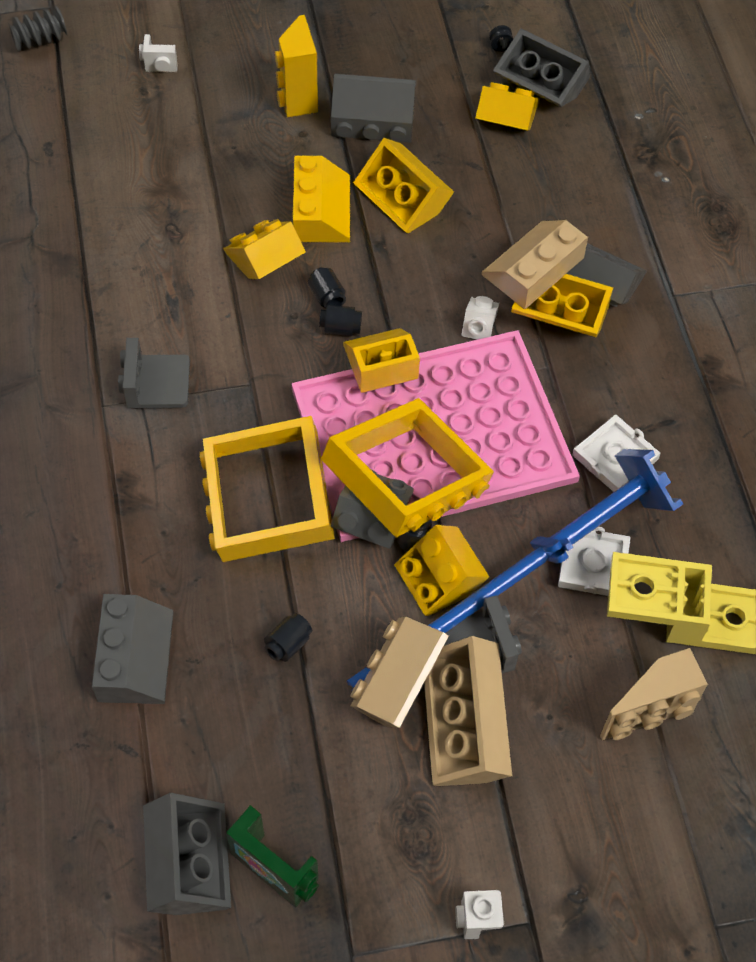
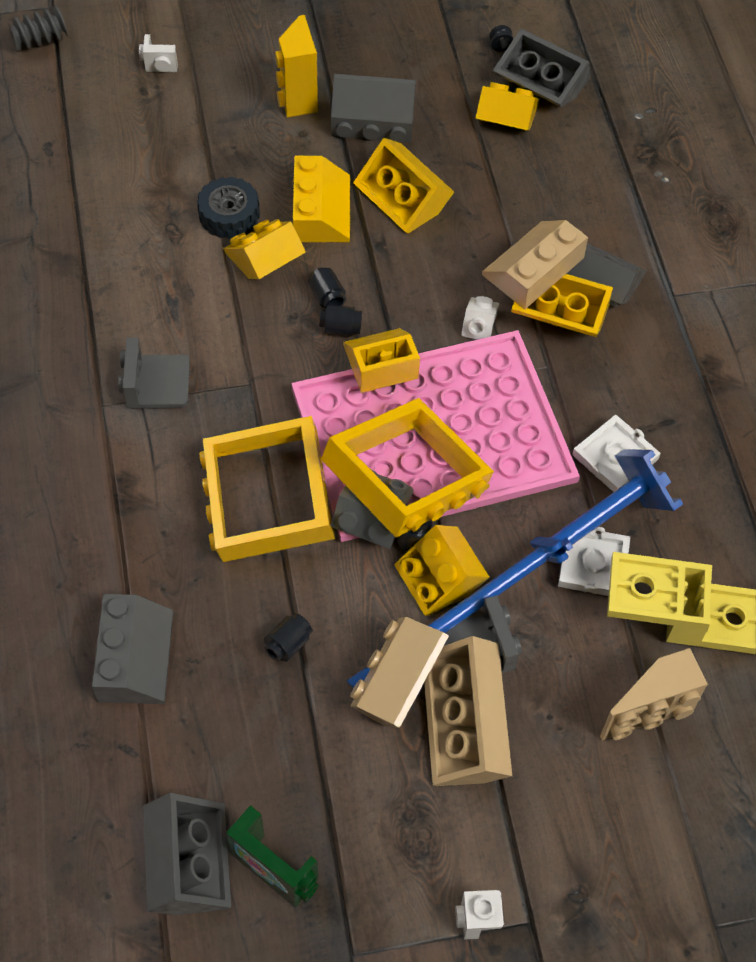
none -> black wheel [197,177,260,239]

